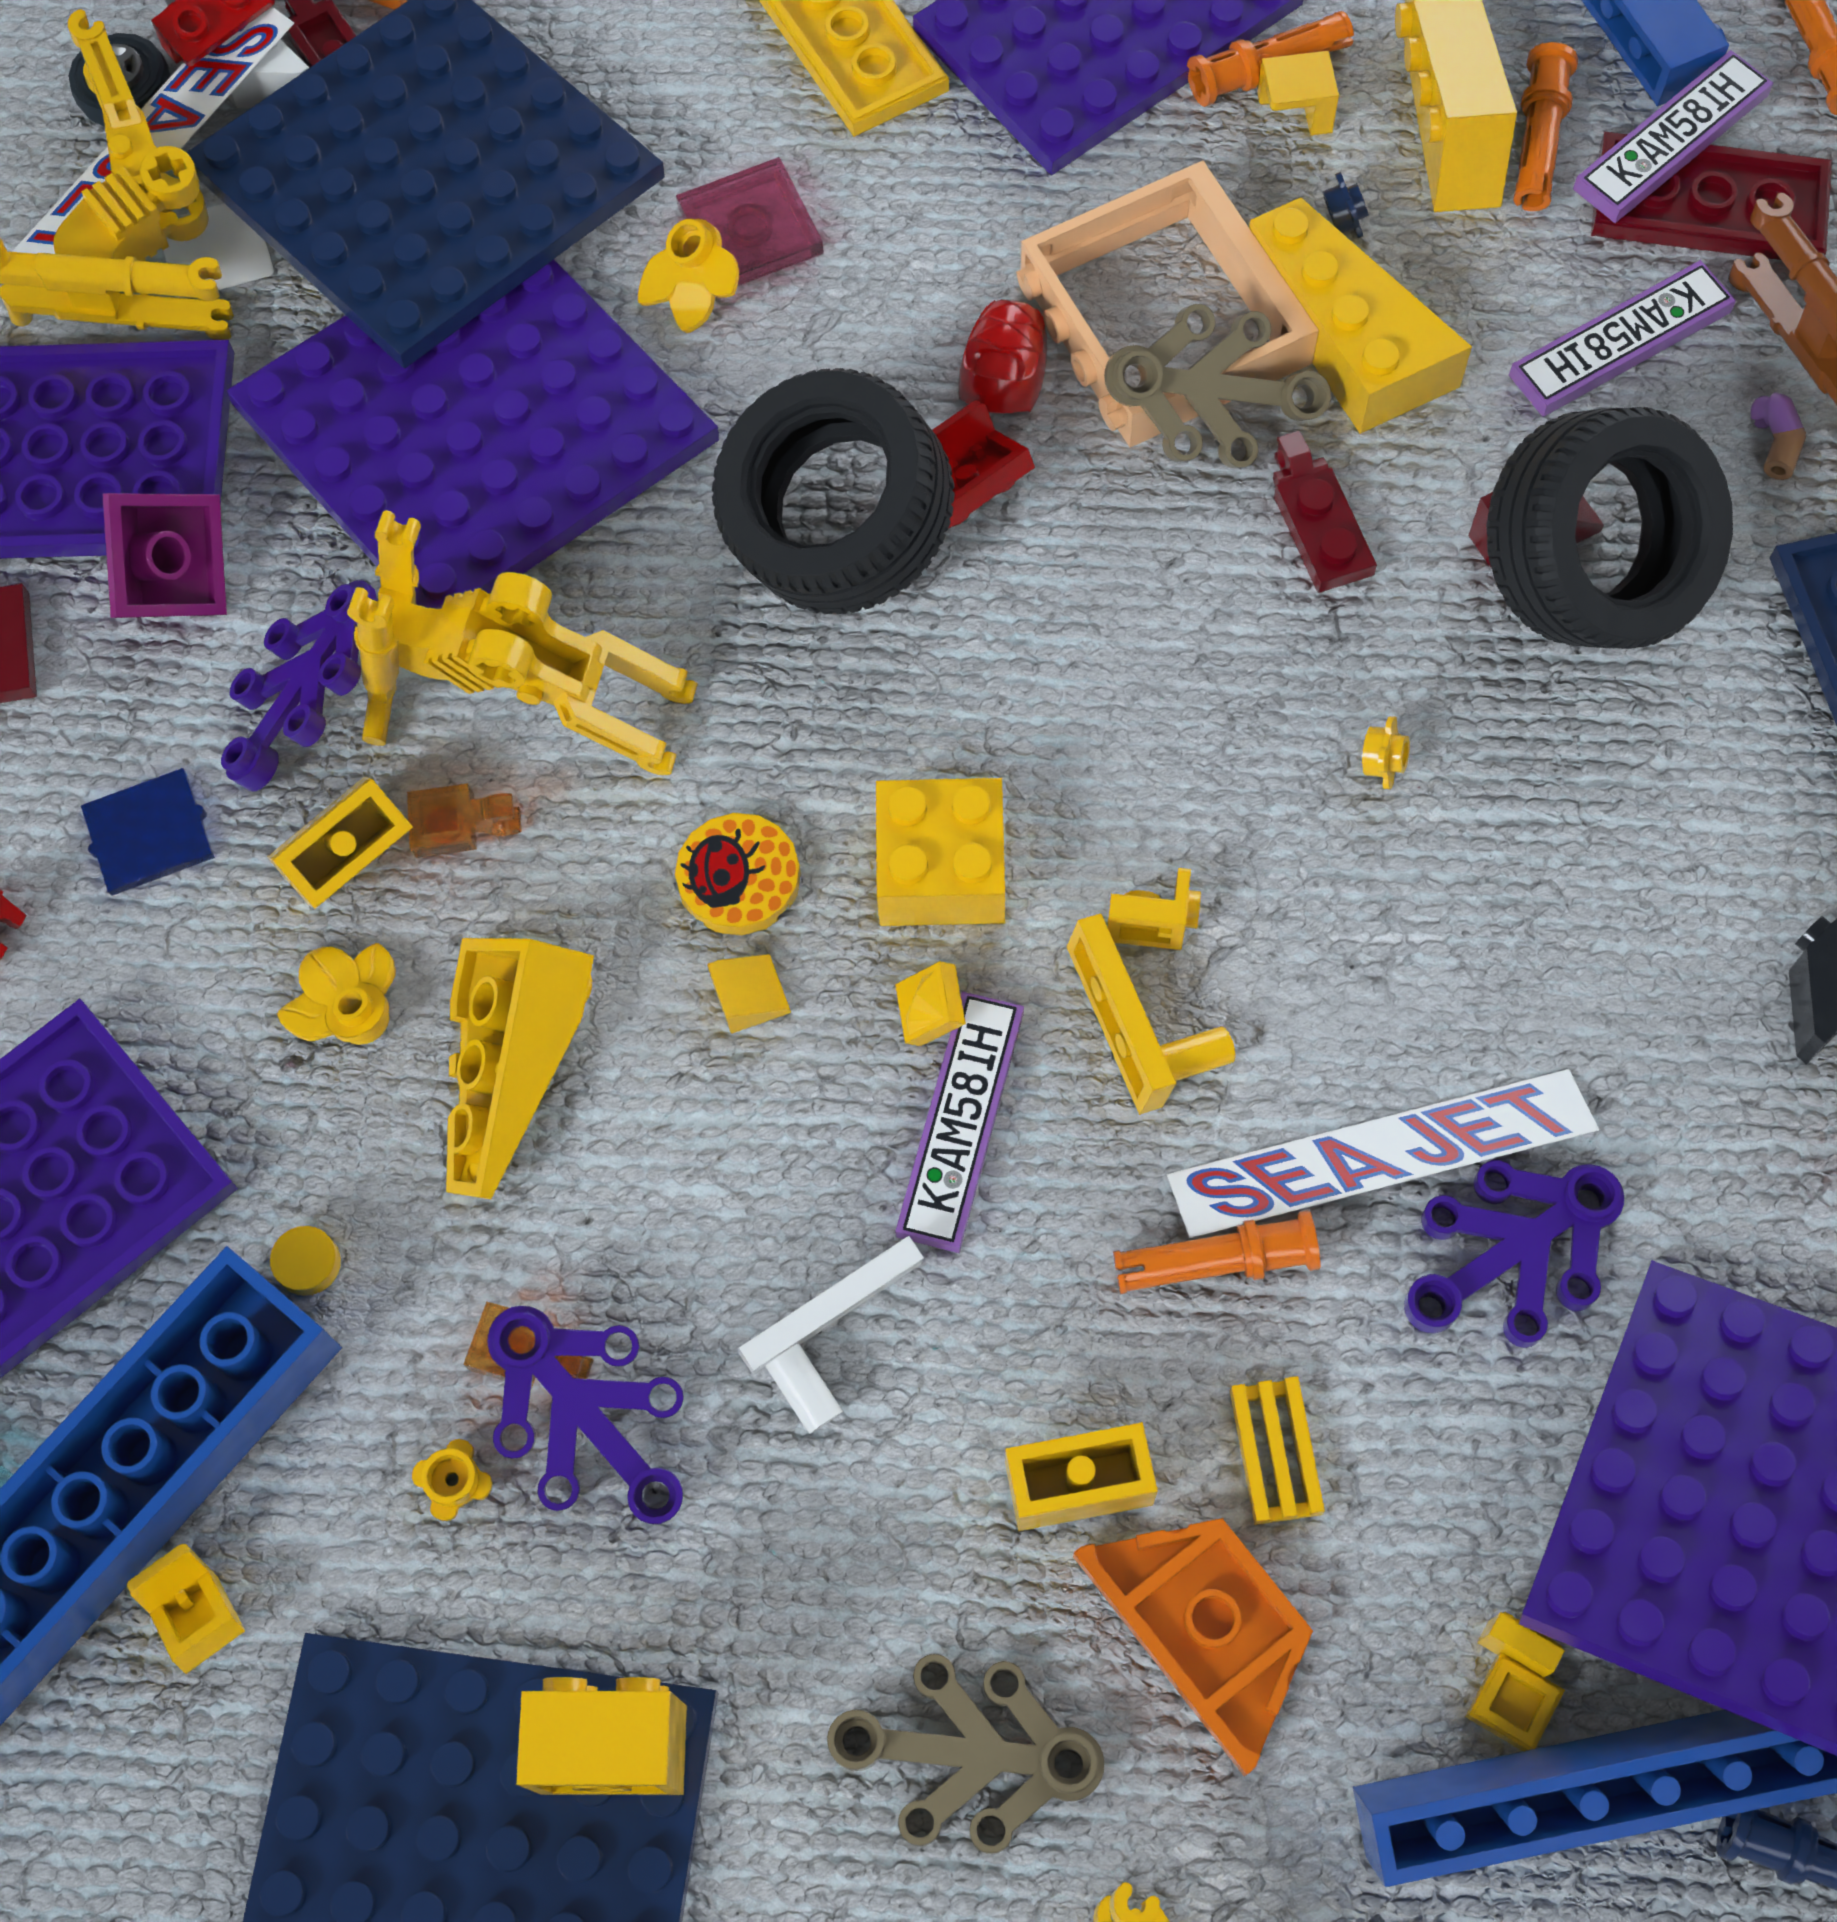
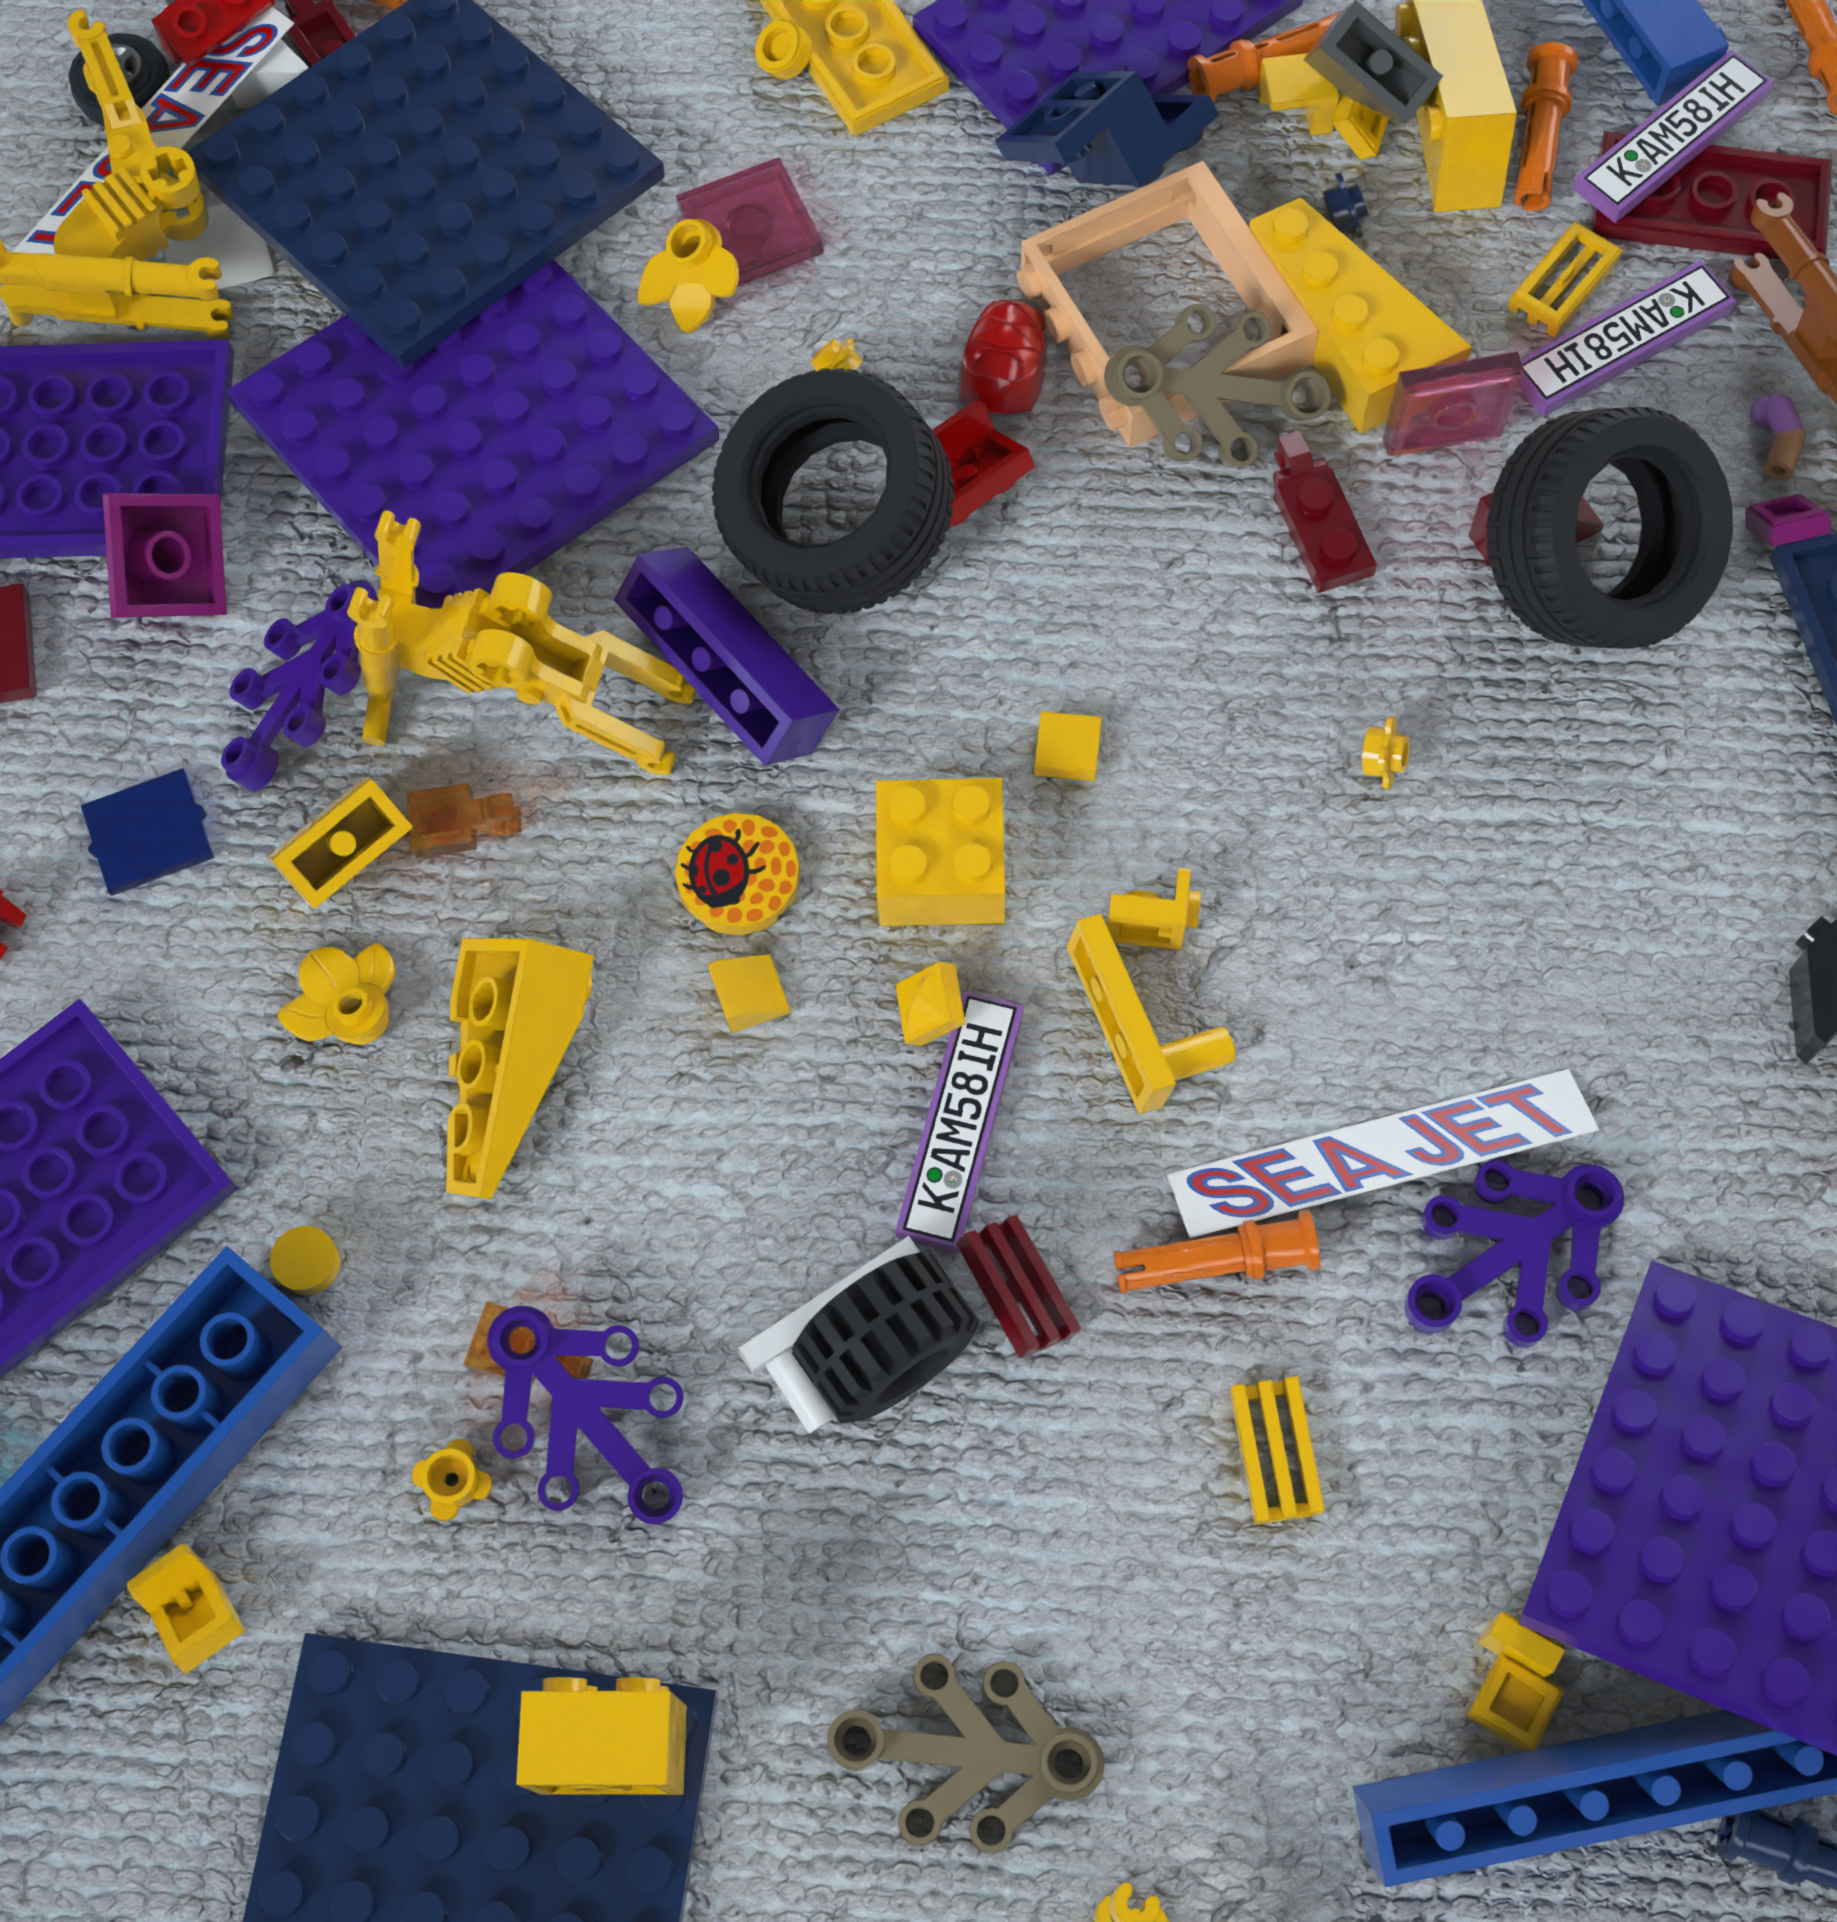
yellow brick [1005,1422,1158,1531] -> none
orange wing [1073,1518,1313,1777] -> none
none -> dark purple brick [614,546,840,766]
none -> yellow tile [755,18,812,80]
none -> black tyre [792,1252,980,1423]
none -> yellow plate [809,336,863,372]
none -> dark red tile [956,1215,1081,1359]
none -> dark blue bracket [994,71,1219,188]
none -> yellow tile [1034,711,1102,782]
none -> dark grey slope [1303,0,1443,125]
none -> yellow tile [1332,93,1389,160]
none -> clear pink tile [1383,351,1523,456]
none -> yellow tile [1507,221,1623,338]
none -> magenta tile [1745,493,1830,547]

